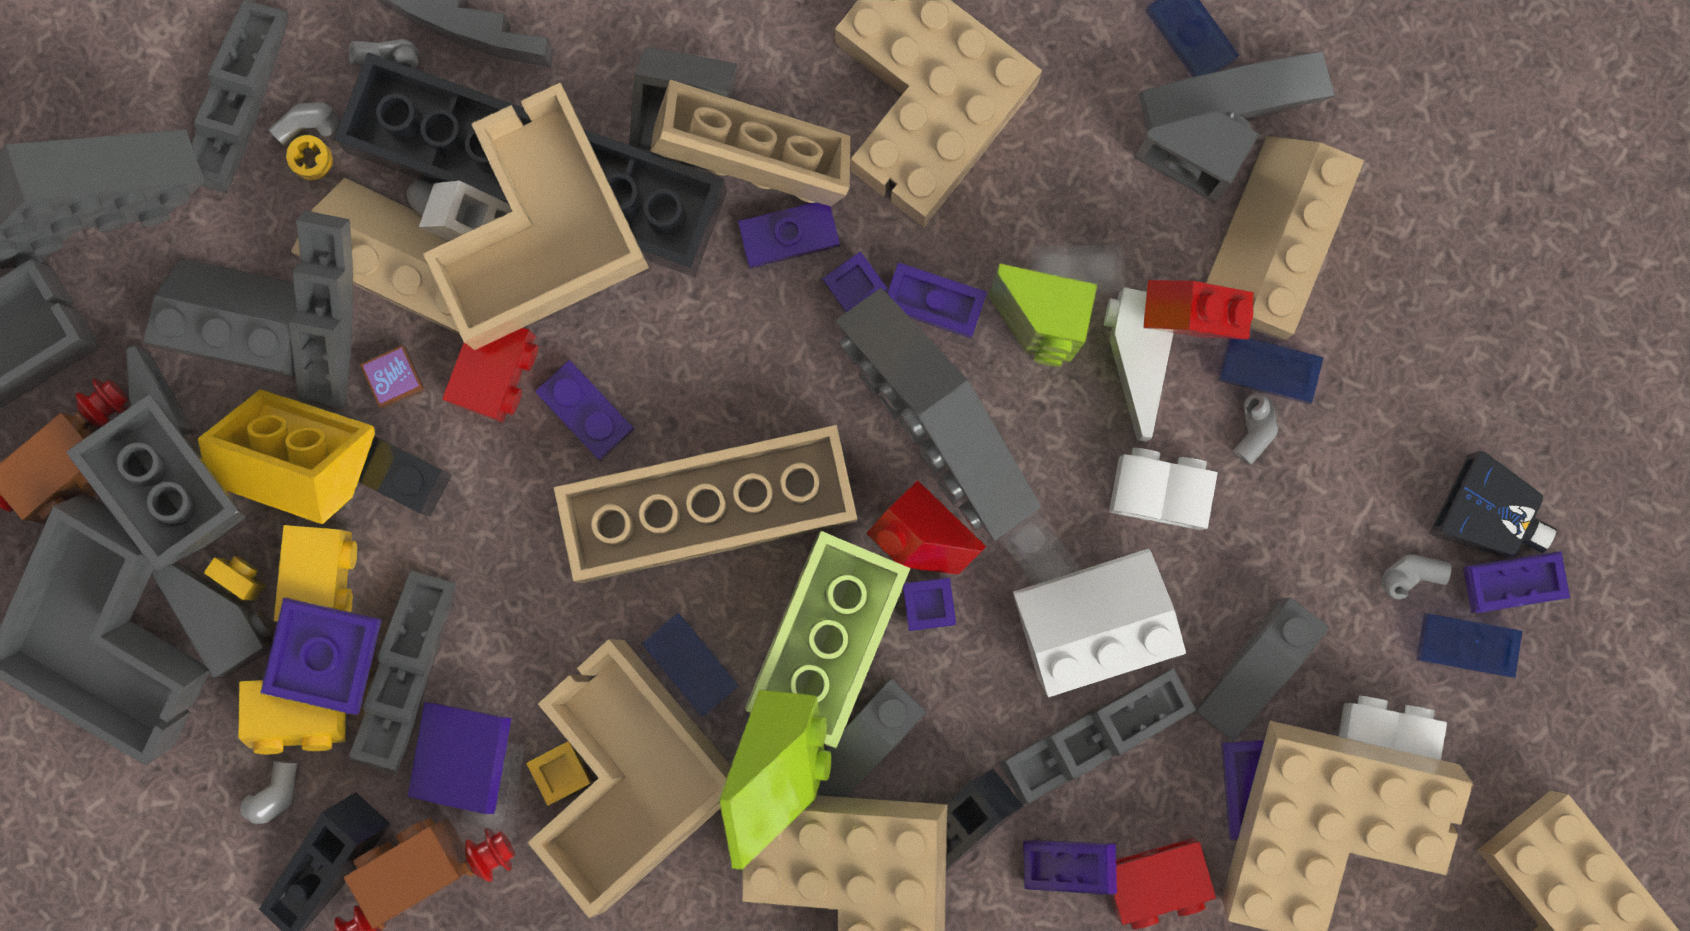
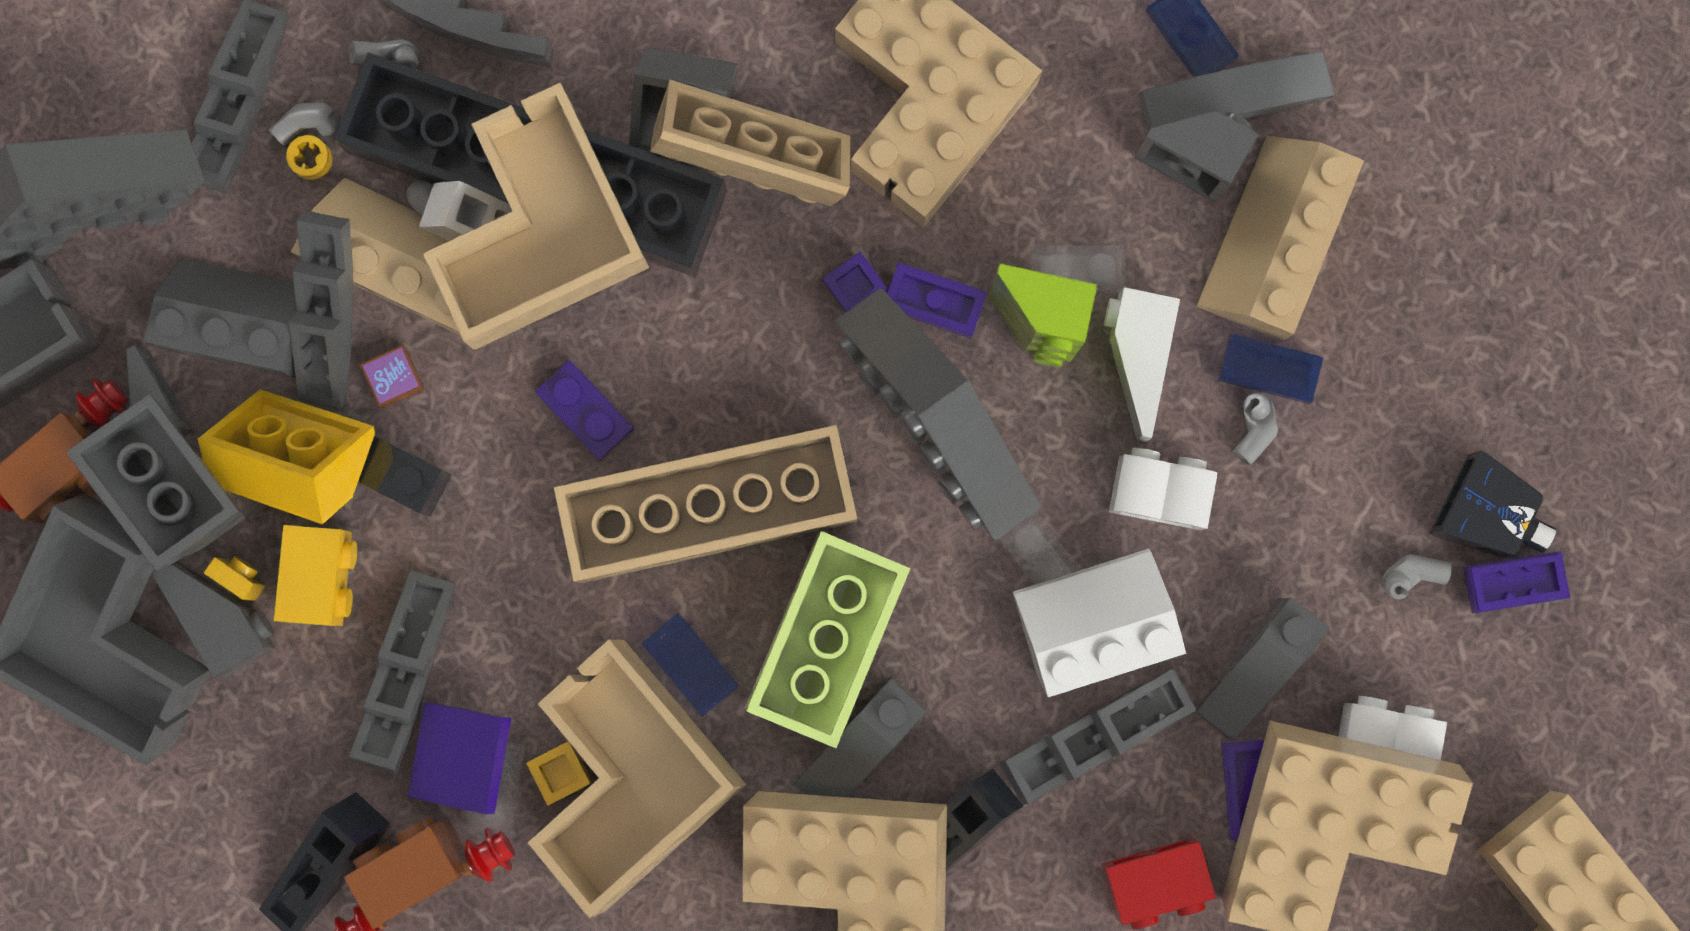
yellow brick [238,680,346,755] -> none
light grey arm [240,760,298,824] -> none
dark purple tile [260,598,382,715] -> none
red brick [442,328,539,423] -> none
lime slope [719,690,831,870] -> none
dark purple plate [738,202,840,269] -> none
red slope [866,480,986,575] -> none
dark purple plate [903,578,956,631] -> none
dark purple plate [1023,840,1117,895] -> none
red brick [1143,280,1254,340] -> none
clear blue plate [1416,614,1523,678] -> none

